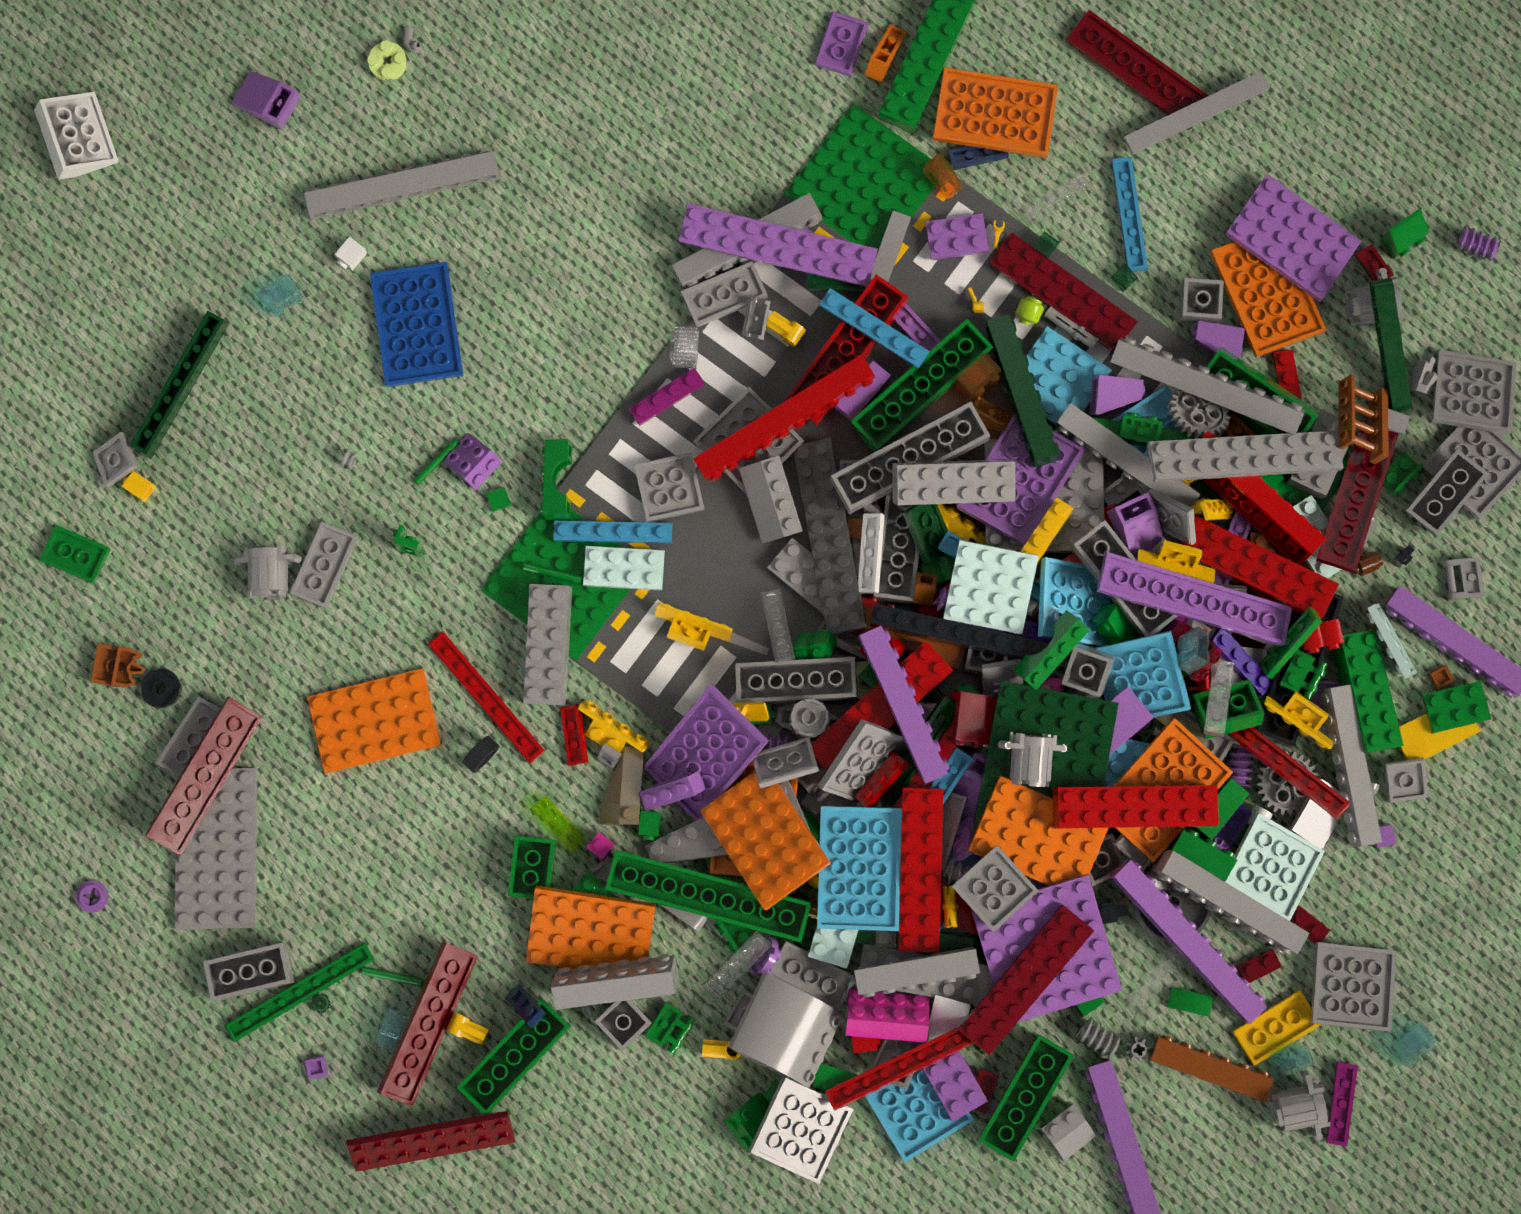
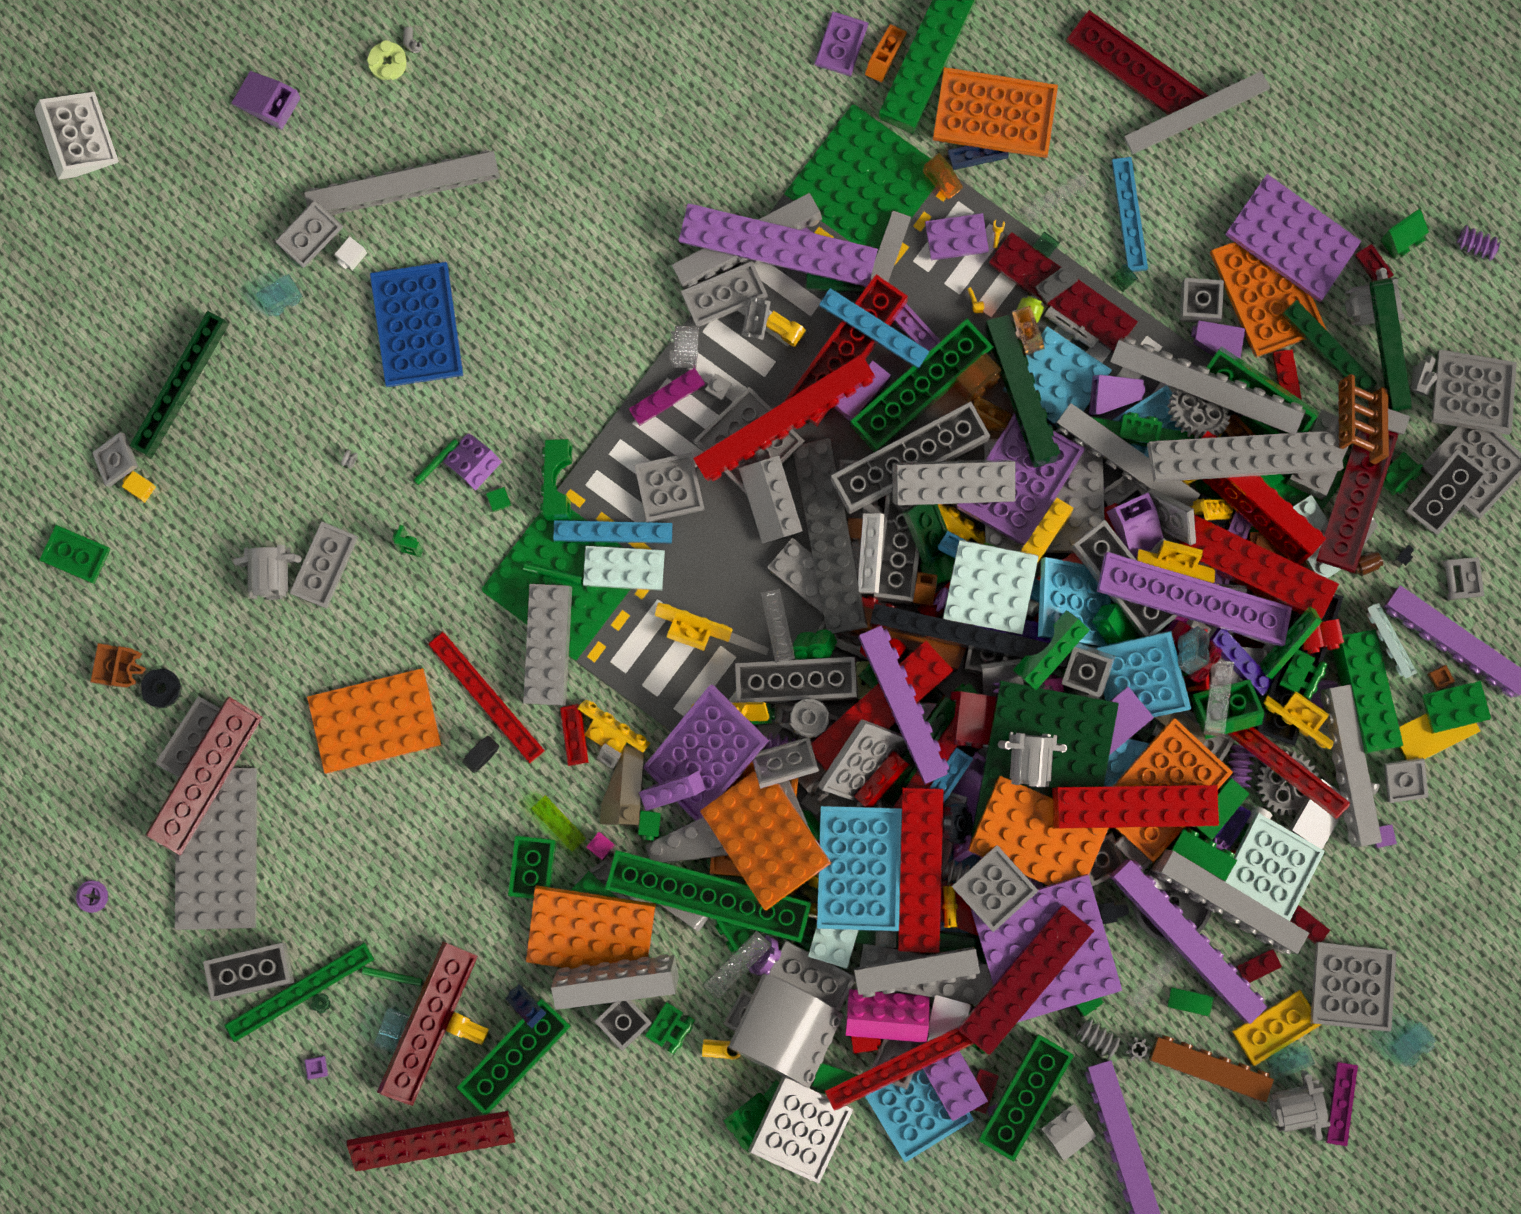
none -> light grey tile [275,199,344,268]
none -> light grey plate [705,373,732,401]
none -> black plate [942,803,973,844]
none -> clear orange slope [1012,306,1045,355]
none -> dark grey plate [1035,264,1078,304]
none -> dark green plate [1282,300,1377,392]

